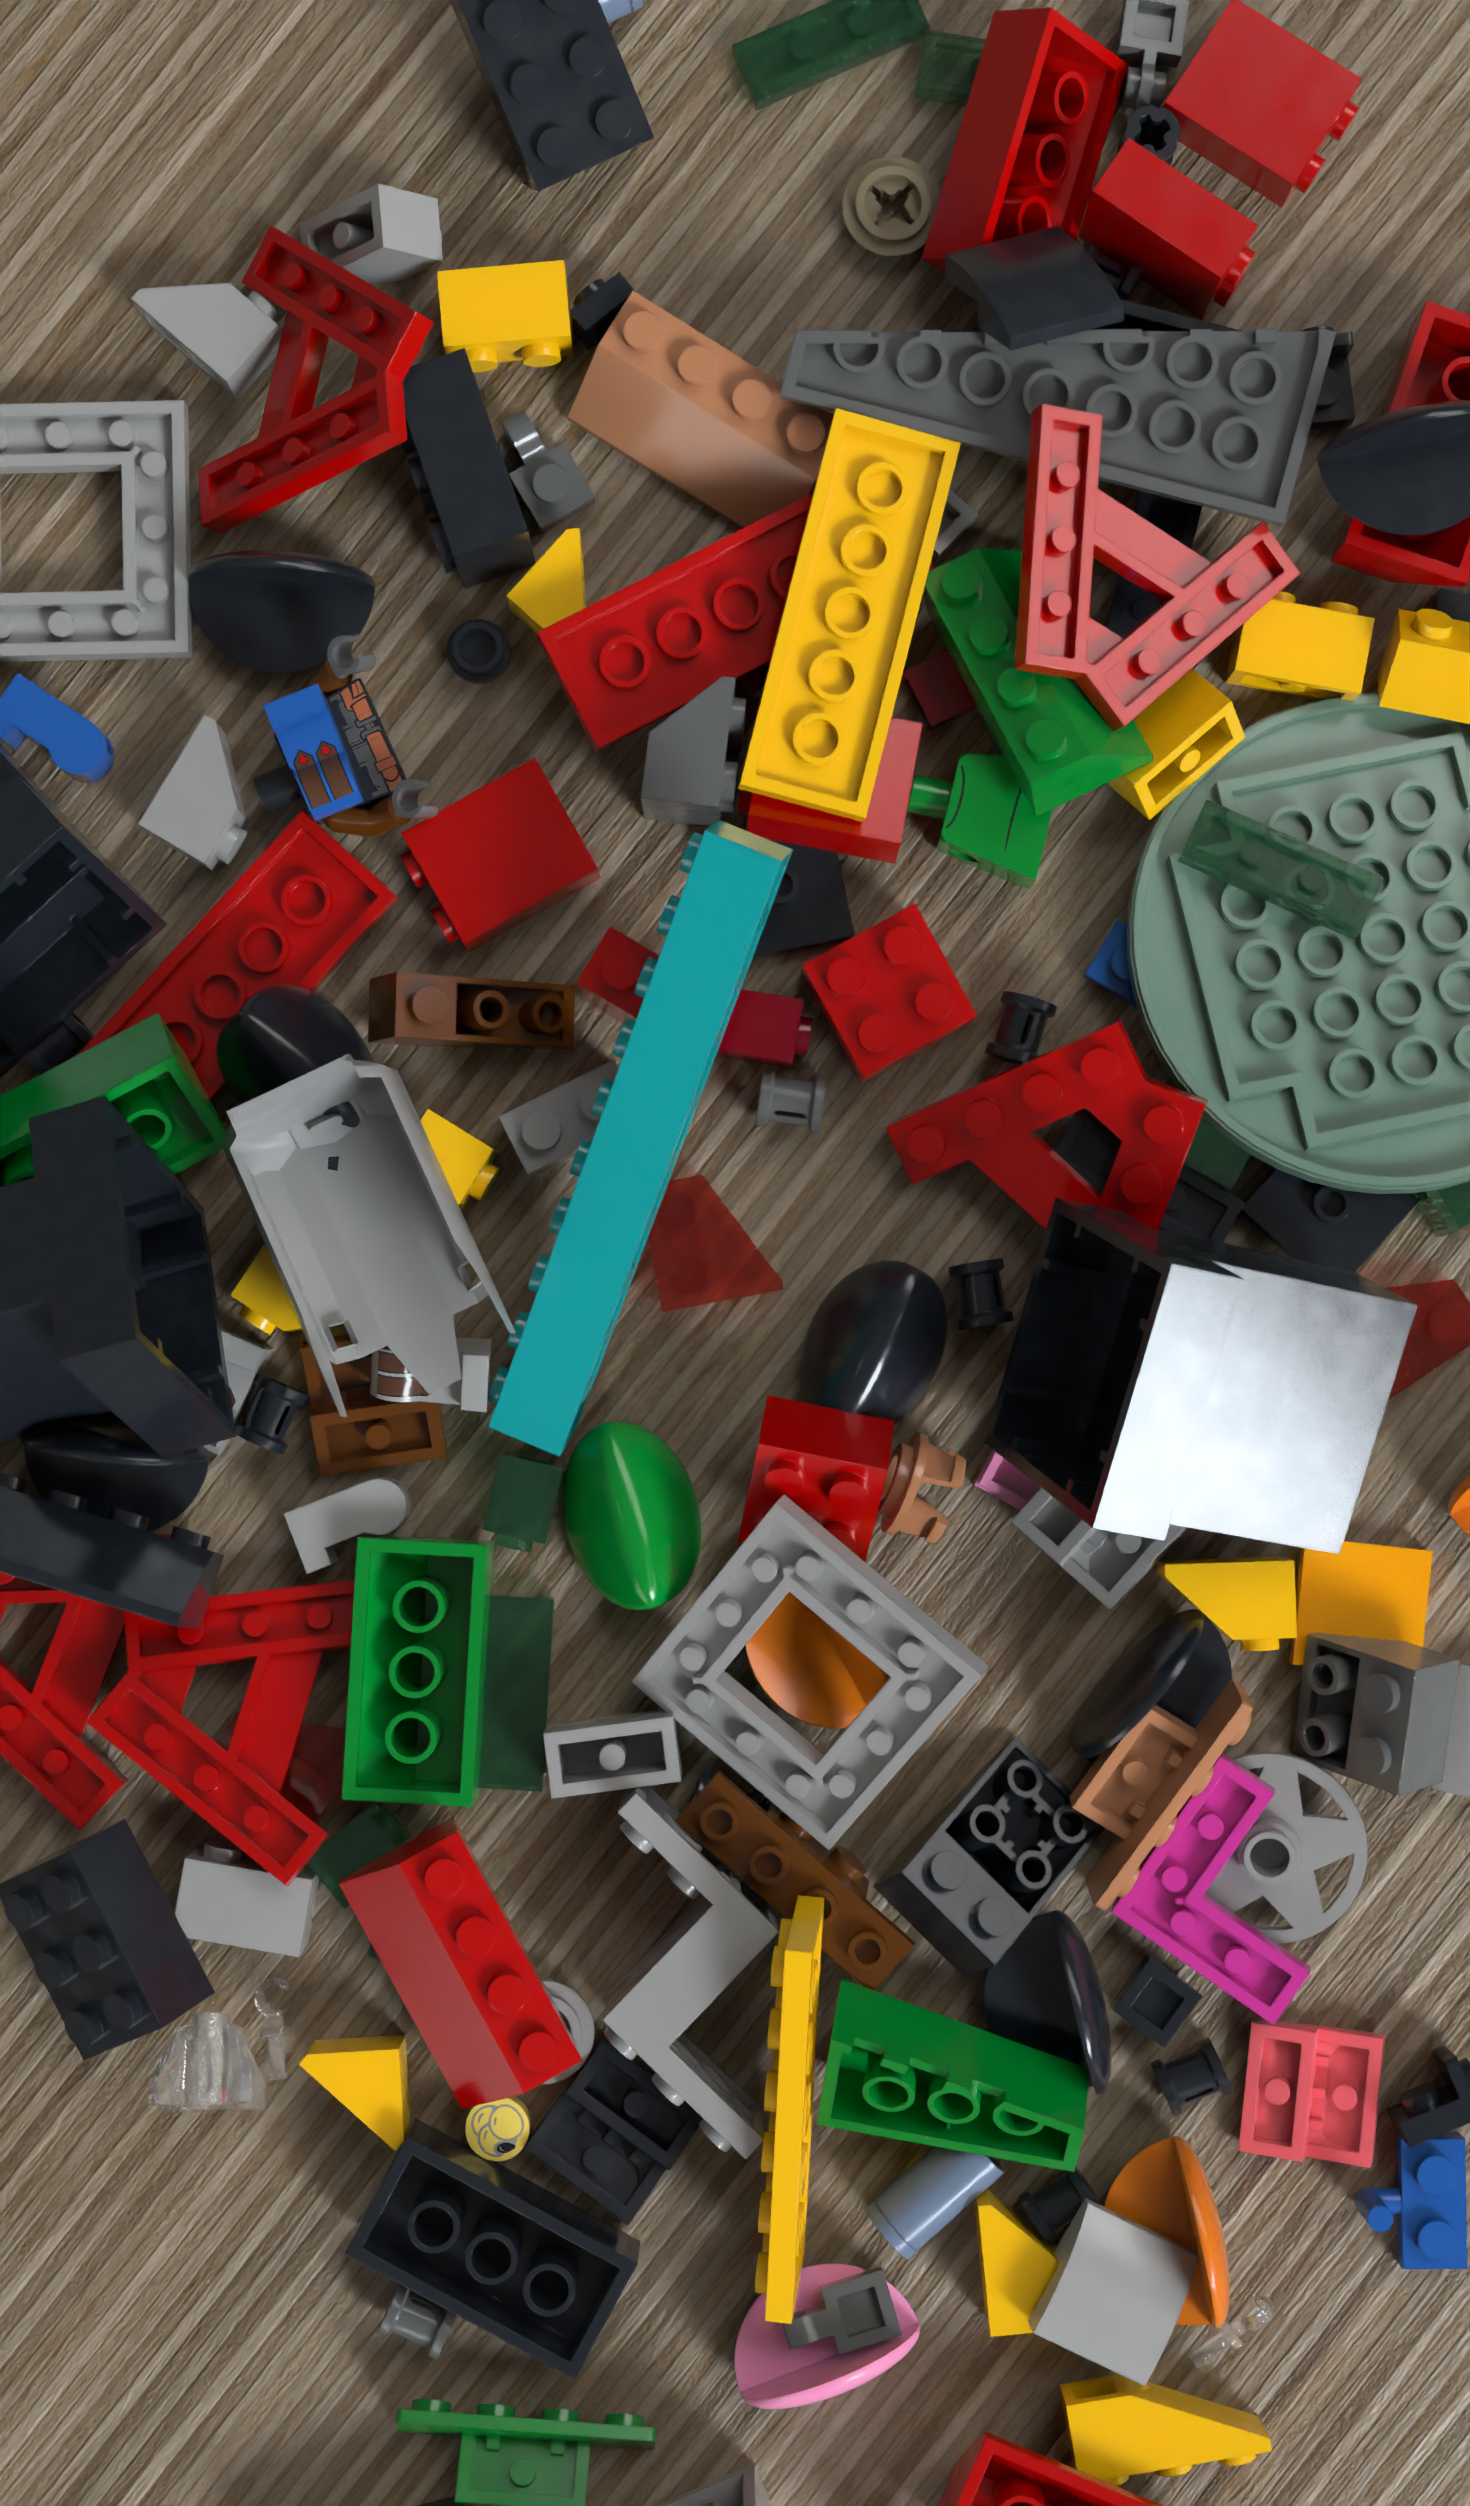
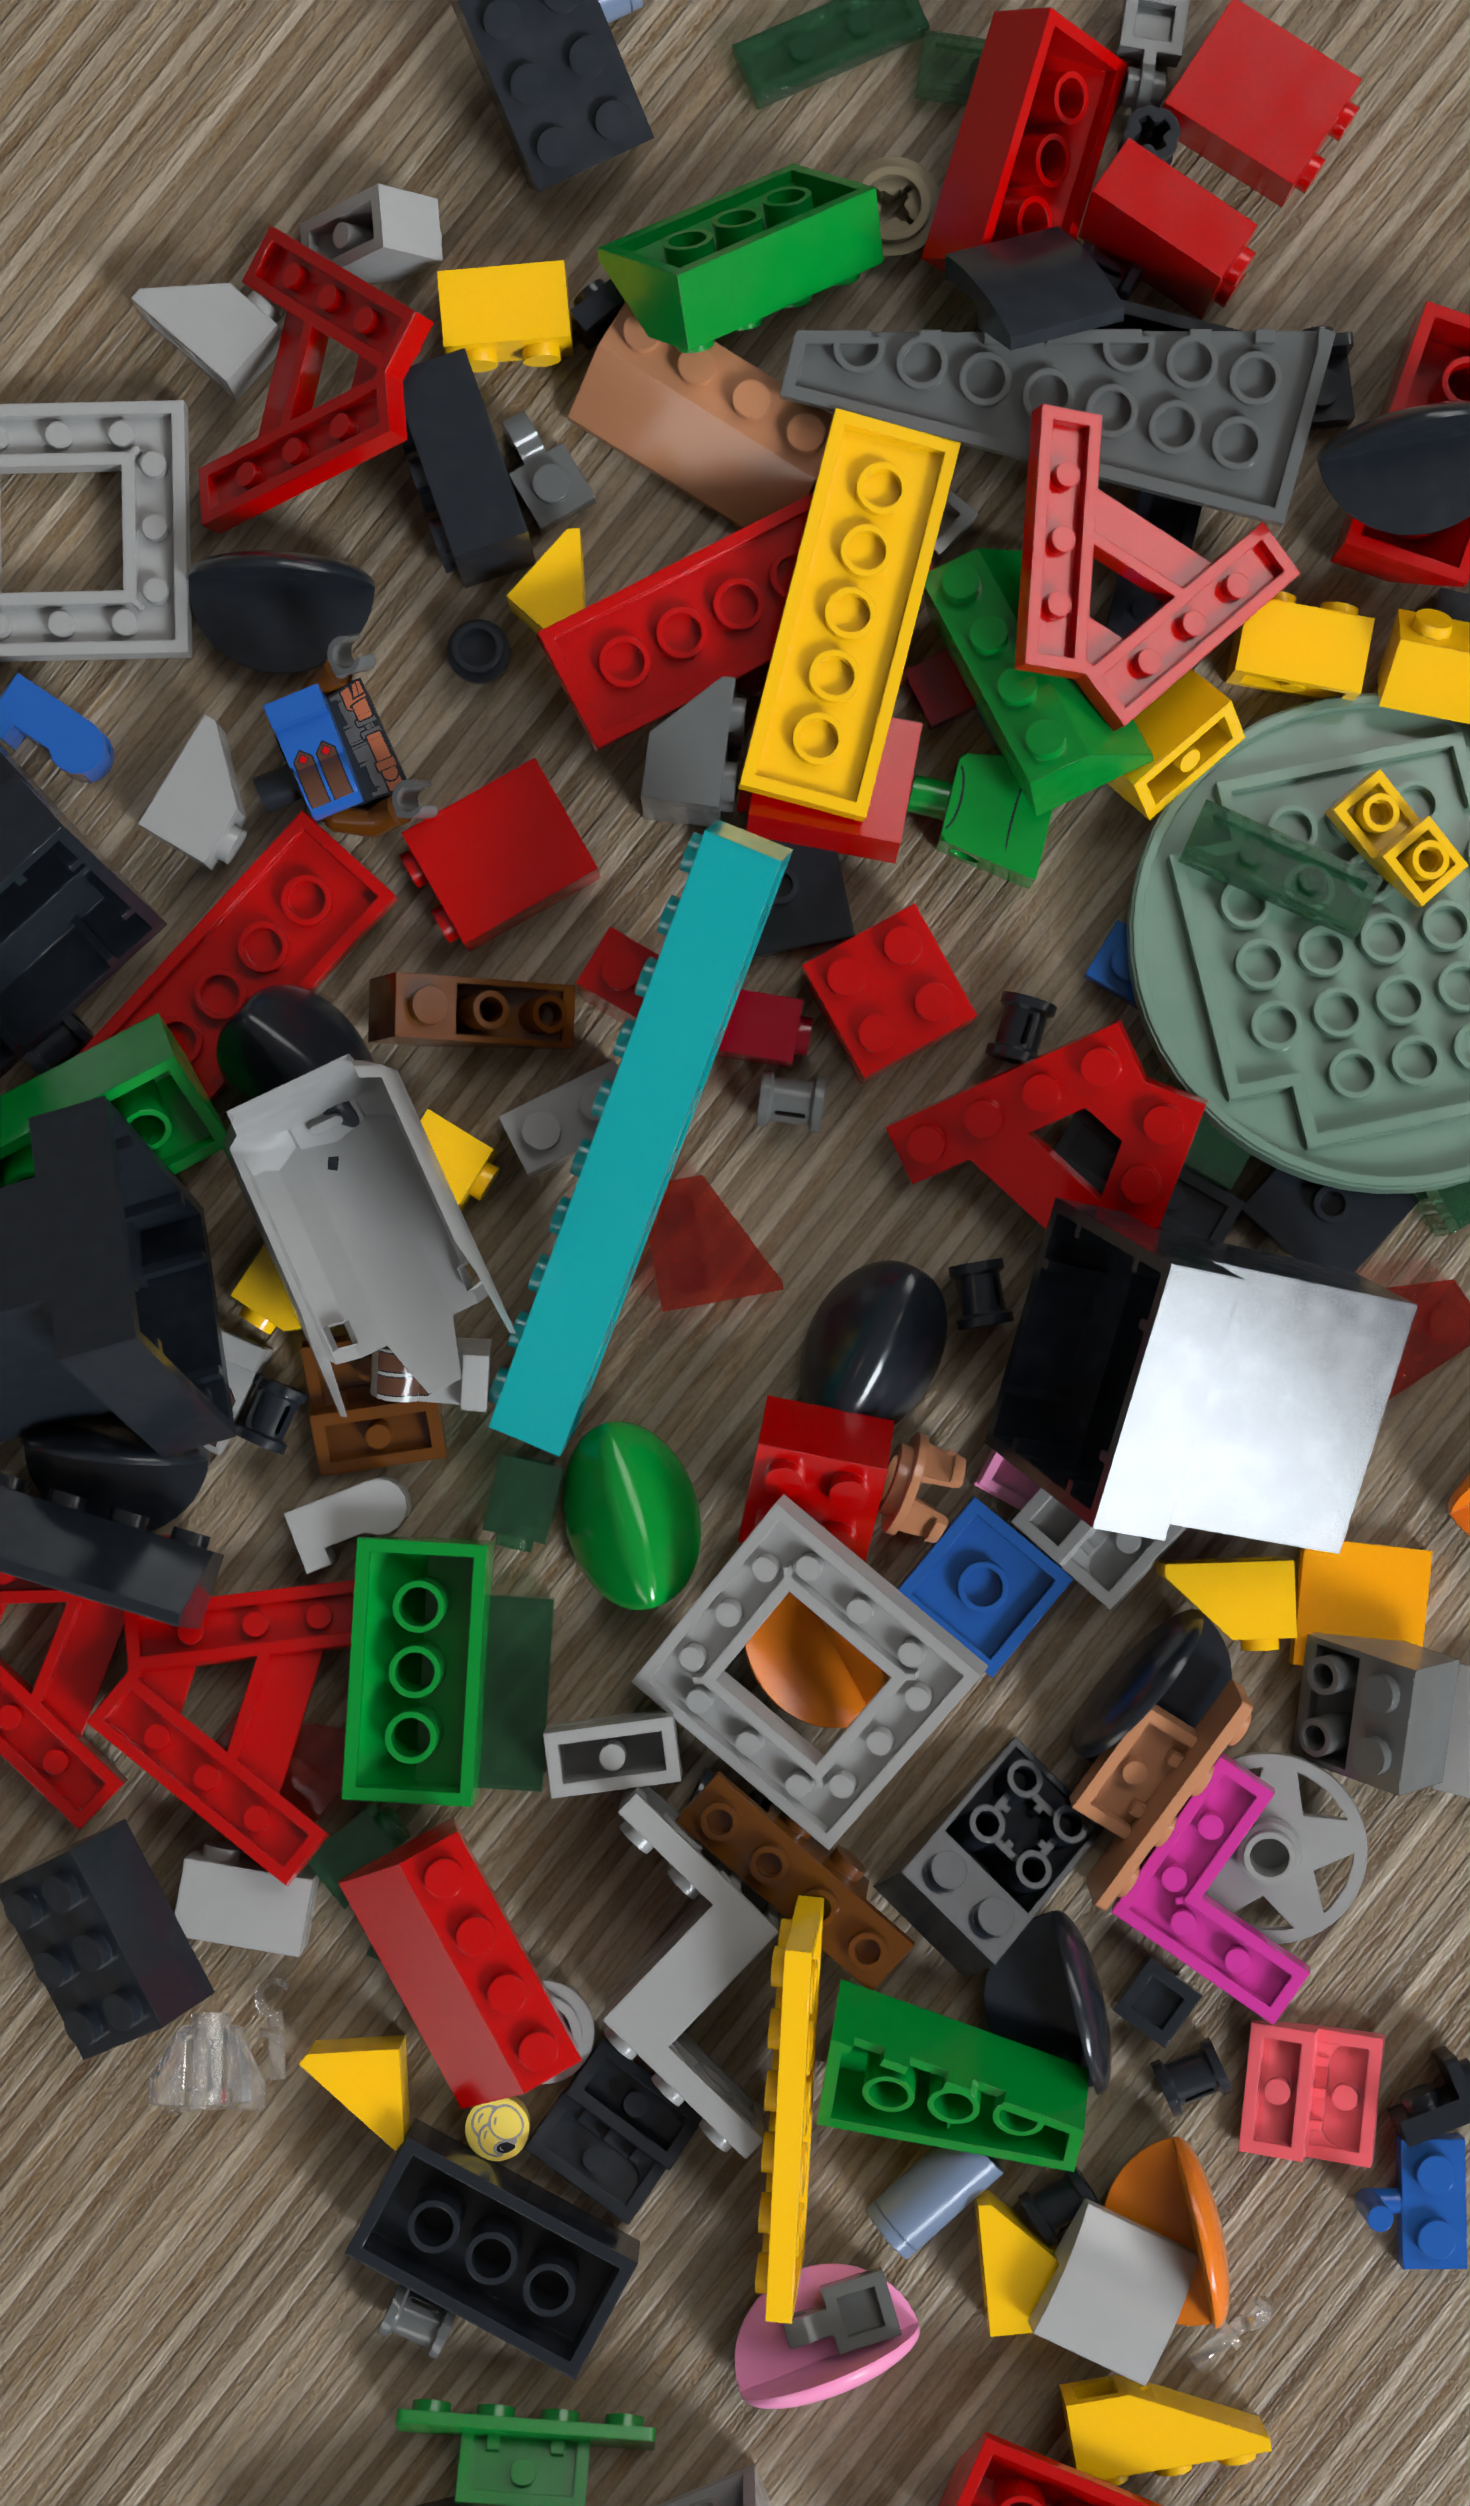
none -> green slope [597,164,884,353]
none -> blue plate [896,1496,1074,1678]
none -> yellow slope [1324,769,1469,908]

